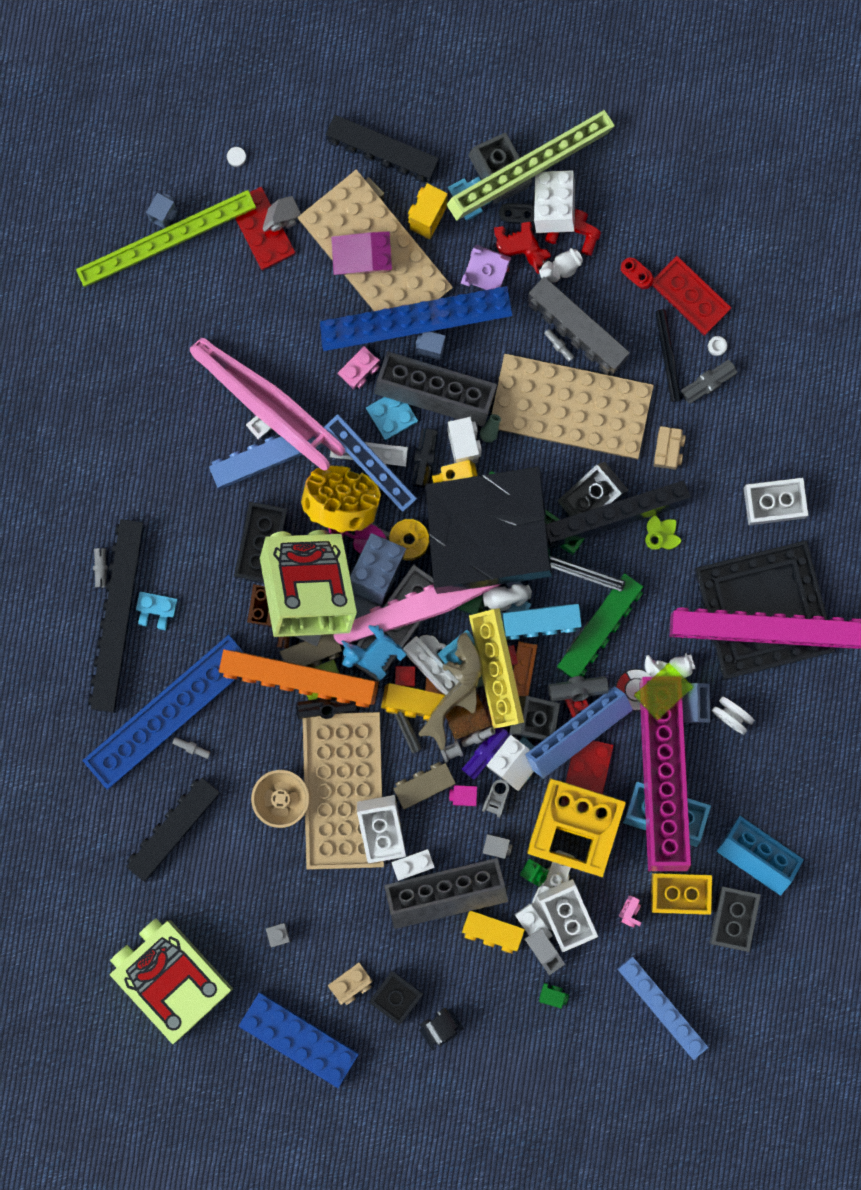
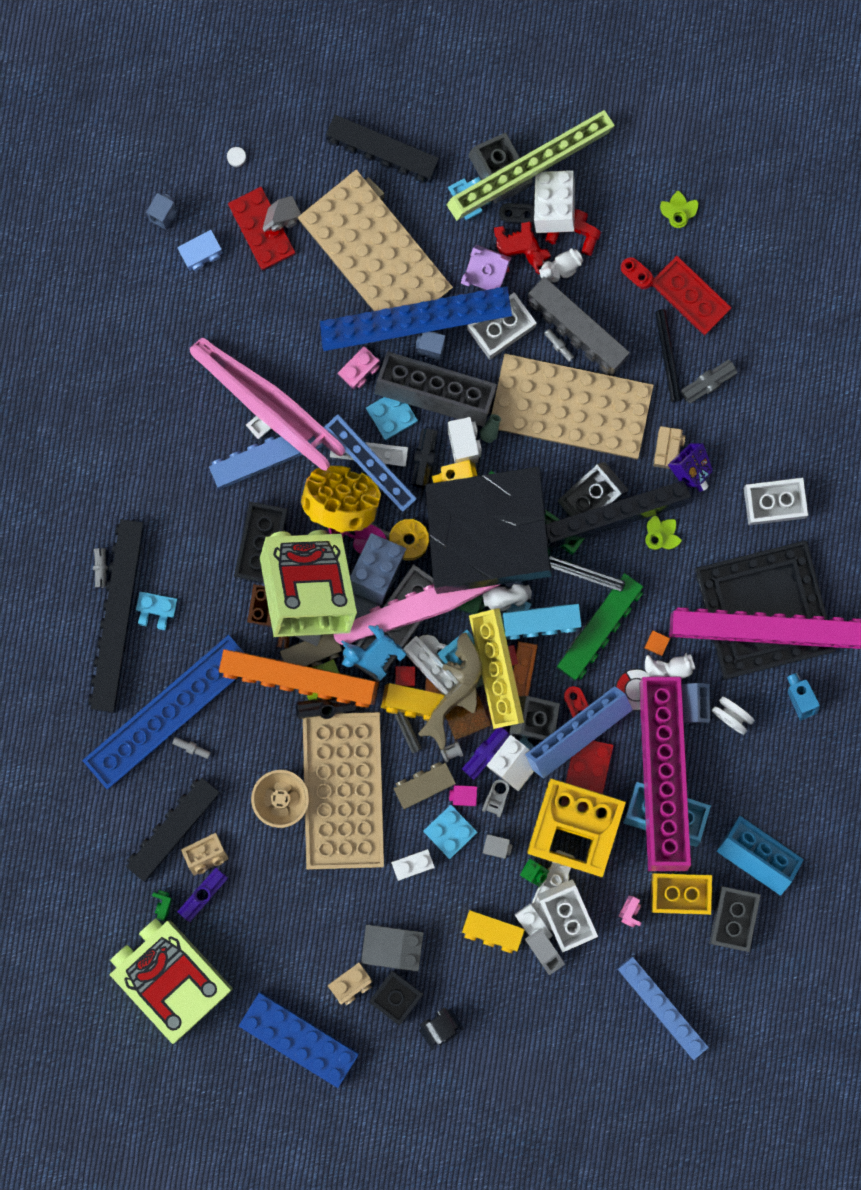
lime plate [76,190,256,287] -> none
light grey brick [266,923,291,947] -> none
magenta slope [331,231,392,275] -> none
white slope [357,795,406,863] -> none
flat silver brick [384,858,508,929] -> none
yellow brick [408,183,448,239] -> none
light grey bar [462,727,495,747] -> none
green brick [538,983,569,1008] -> none
dark grey piece [548,676,609,702] -> none
clear neon green piece [634,663,693,720] -> none
white tile [708,336,727,356] -> none
none -> green bracket [152,890,173,921]
none -> light blue brick [177,230,223,271]
none -> dark purple piece [177,867,228,922]
none -> tan bracket [181,833,229,876]
none -> dark grey slope [361,925,423,971]
none -> medium azure plate [423,805,477,859]
none -> white brick [467,293,537,360]
none -> orange tile [644,631,670,656]
none -> lime plate [660,191,698,228]
none -> dark purple torso [668,443,712,492]
none -> dark azure torso [787,673,820,721]

